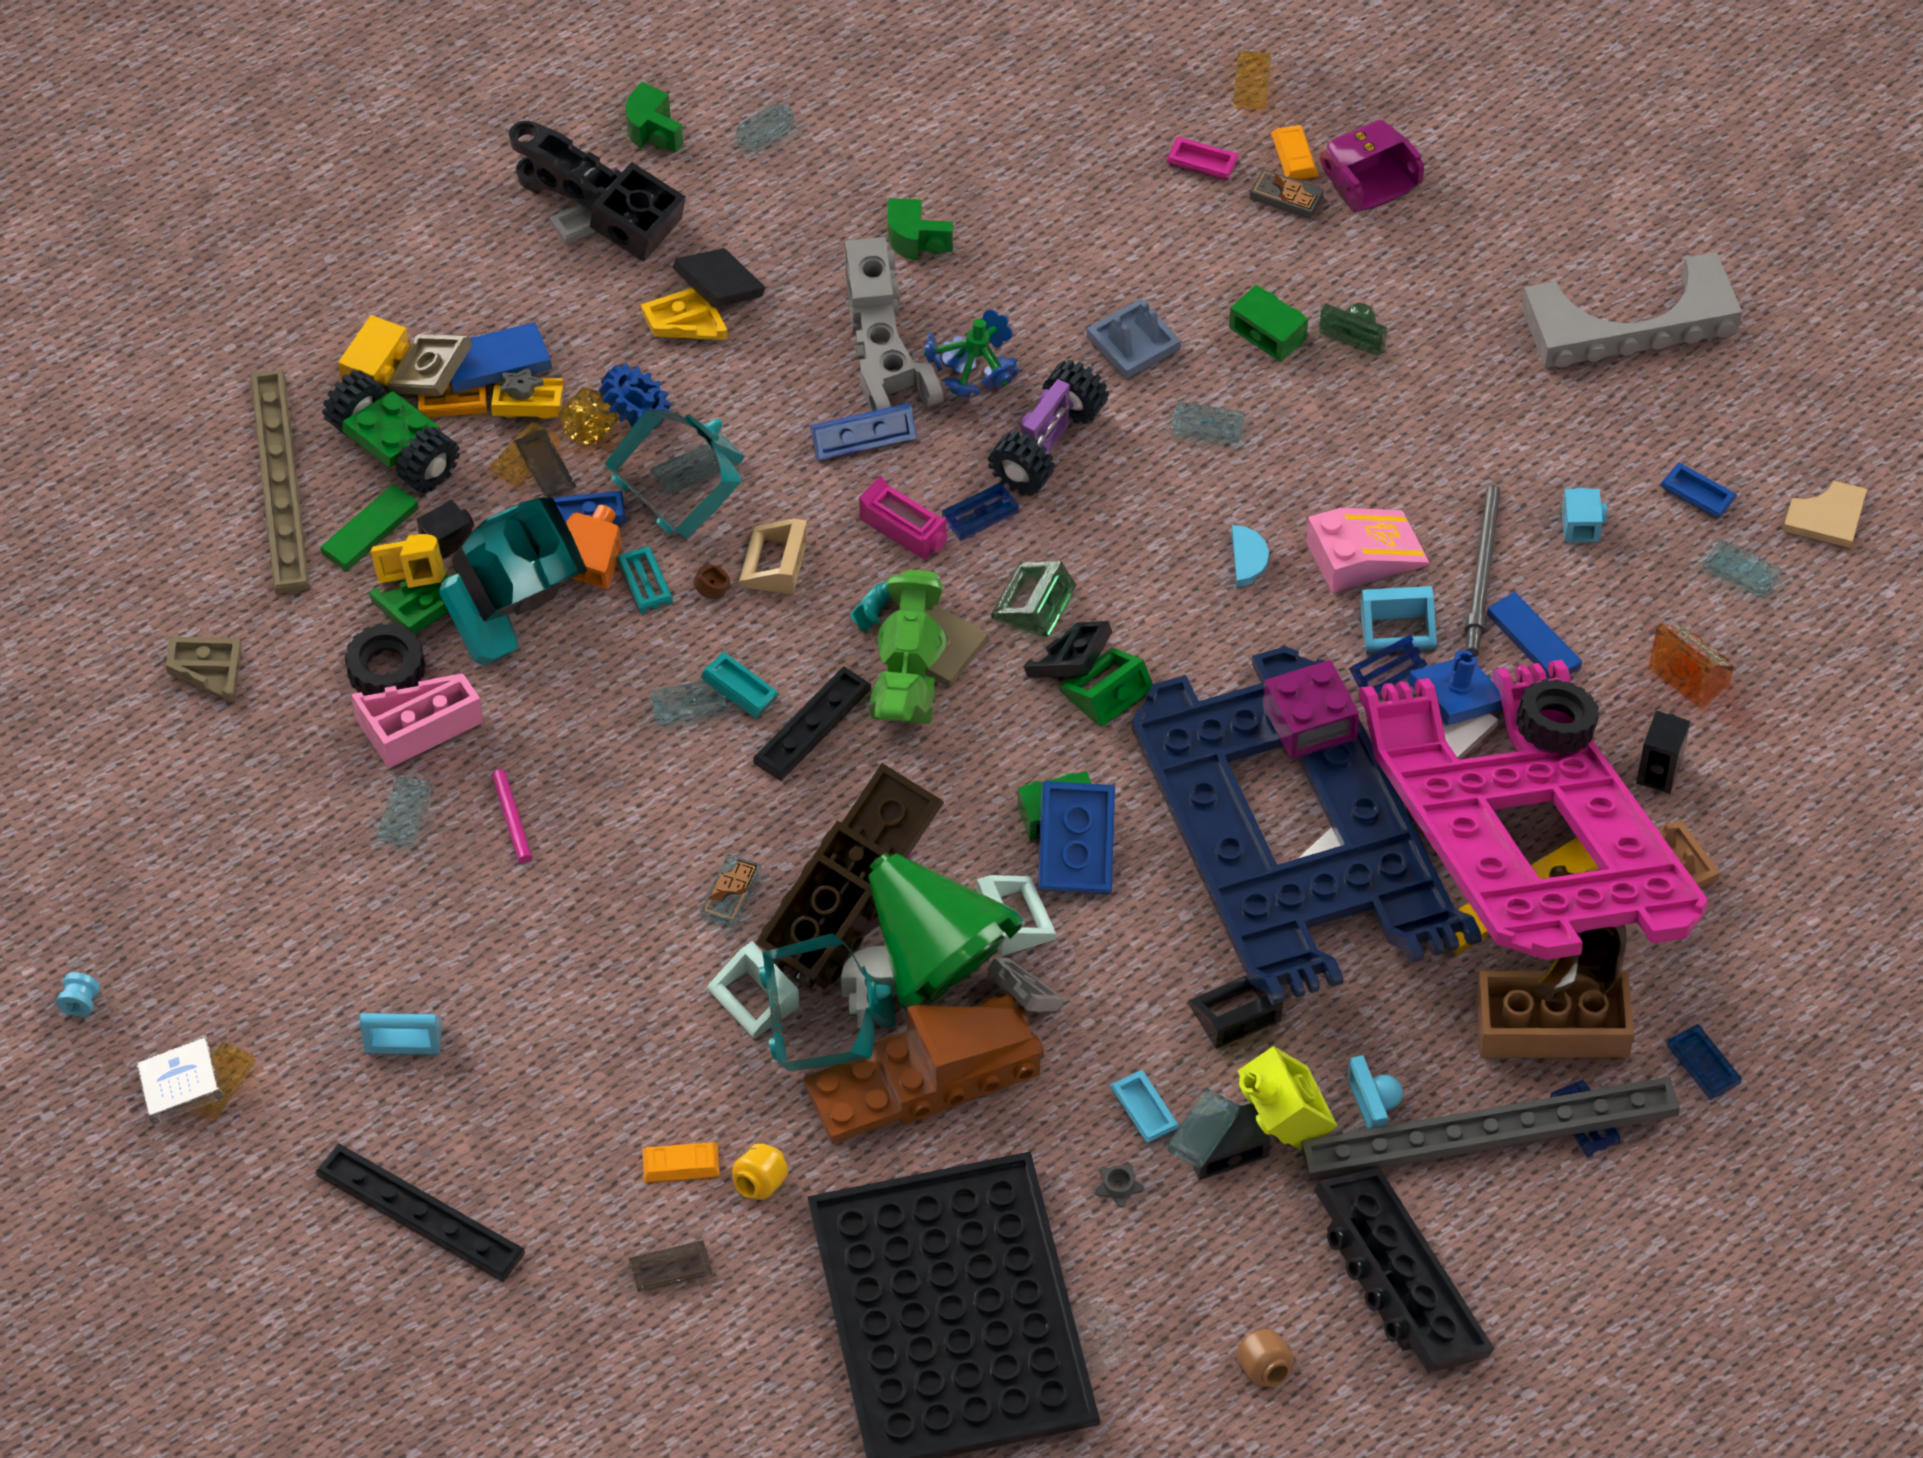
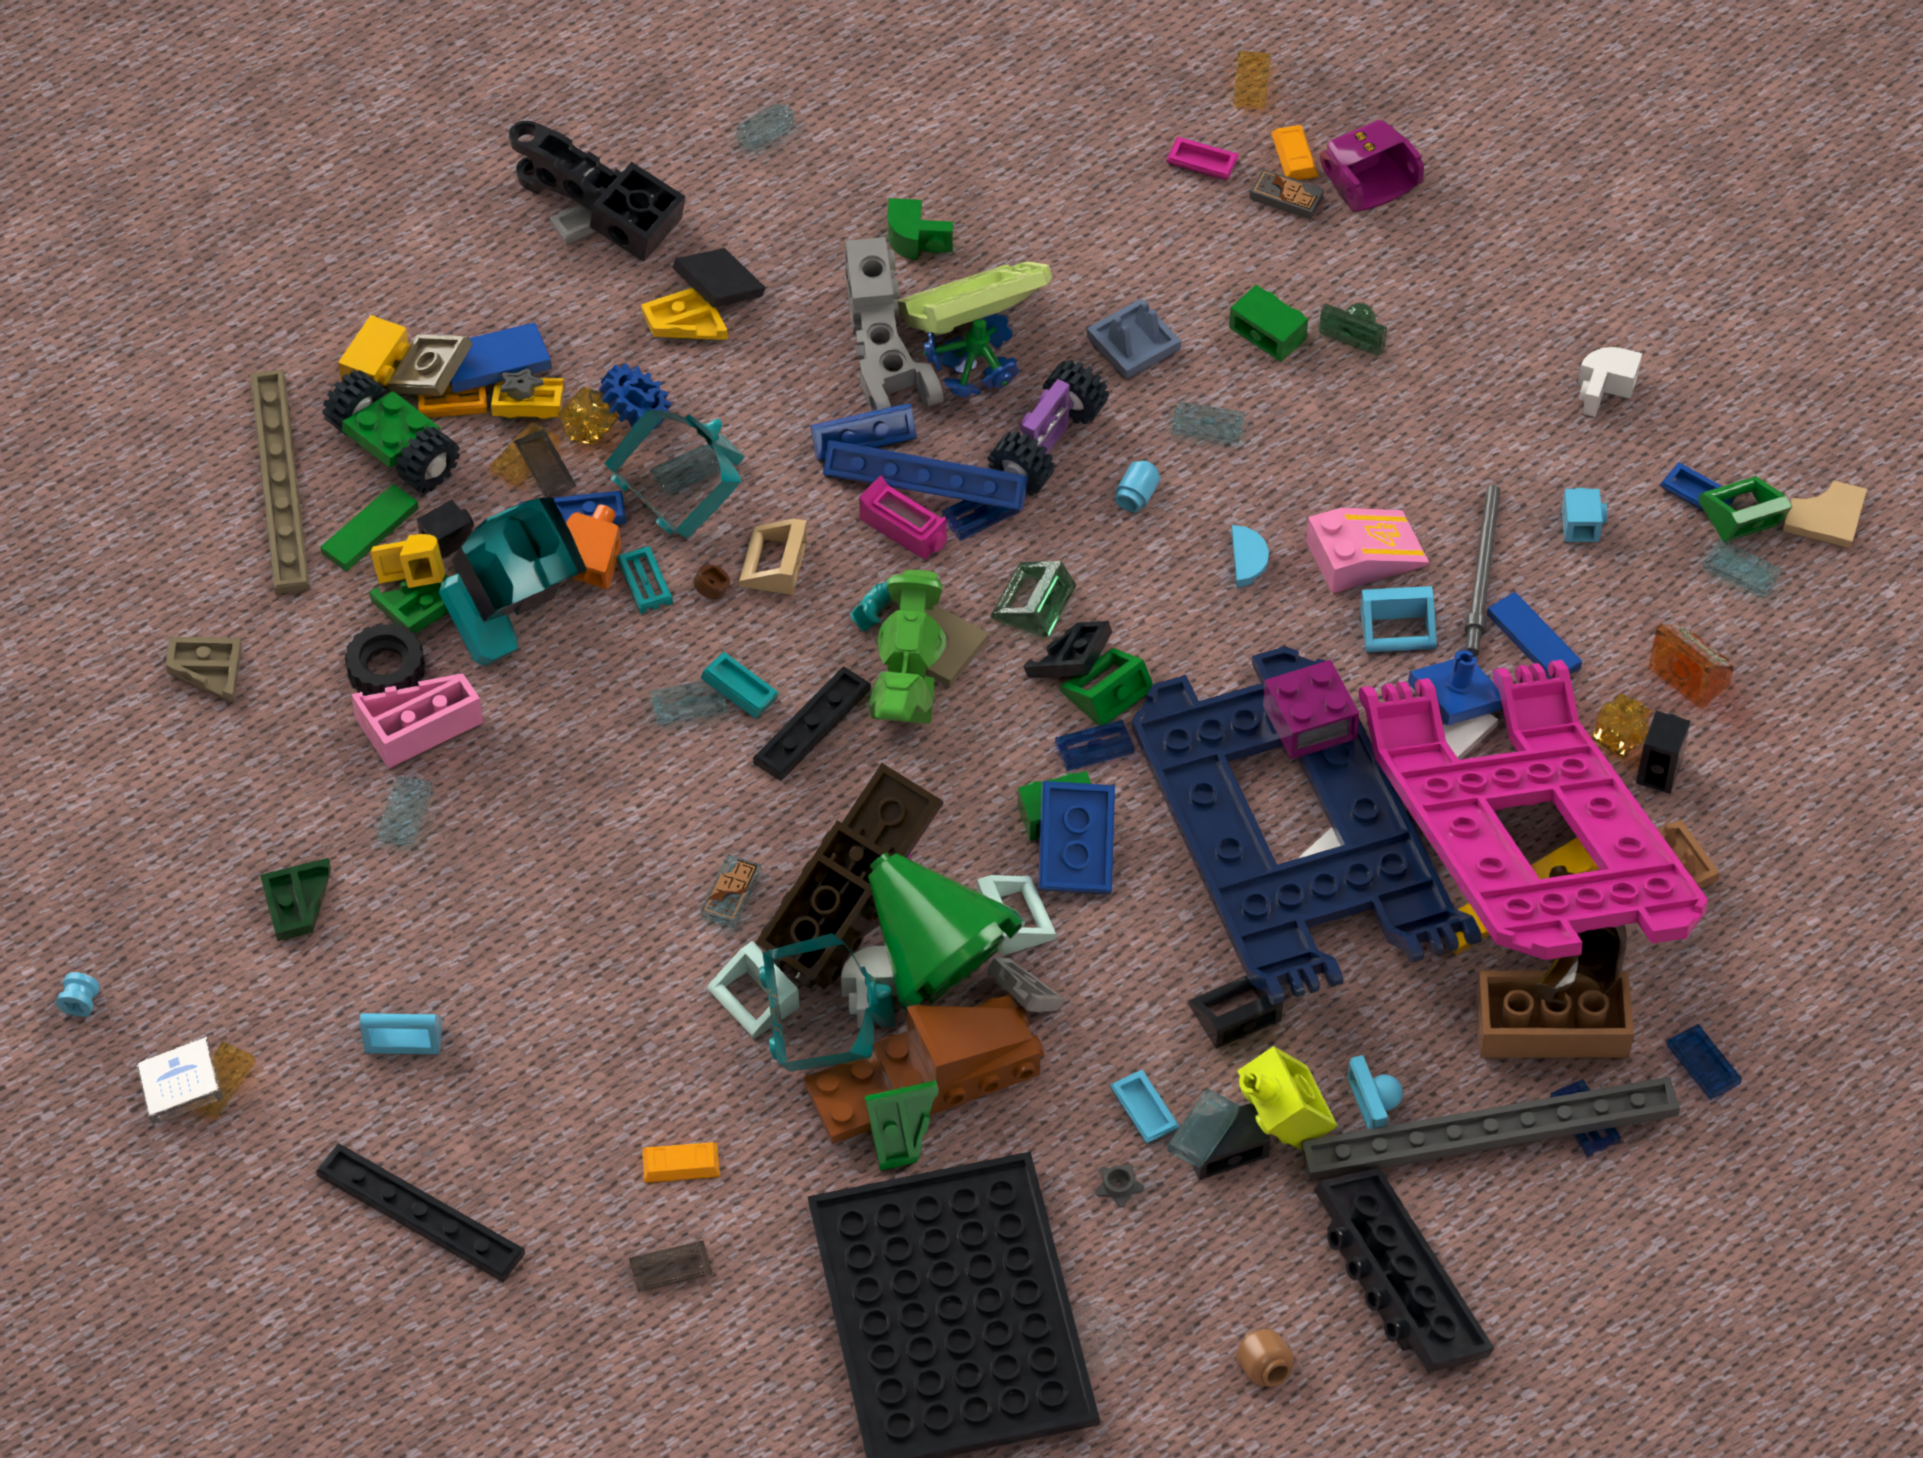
dark pink bar [491,769,532,863] -> none
green brick [625,82,683,152] -> none
yellow head [732,1144,788,1200] -> none
clear blue tile [1349,634,1428,693] -> none
black tyre [1515,679,1599,754] -> none
light grey arch [1521,252,1742,368] -> none
none -> dark green wing [260,858,331,941]
none -> blue tile [823,440,1028,510]
none -> green wing [865,1080,939,1171]
none -> yellowish green wedge [898,262,1052,335]
none -> clear blue tile [1055,720,1134,771]
none -> medium azure brick [1115,461,1161,513]
none -> white brick [1578,347,1642,417]
none -> clear yellow brick [1593,693,1651,758]
none -> green tile [1698,476,1792,543]

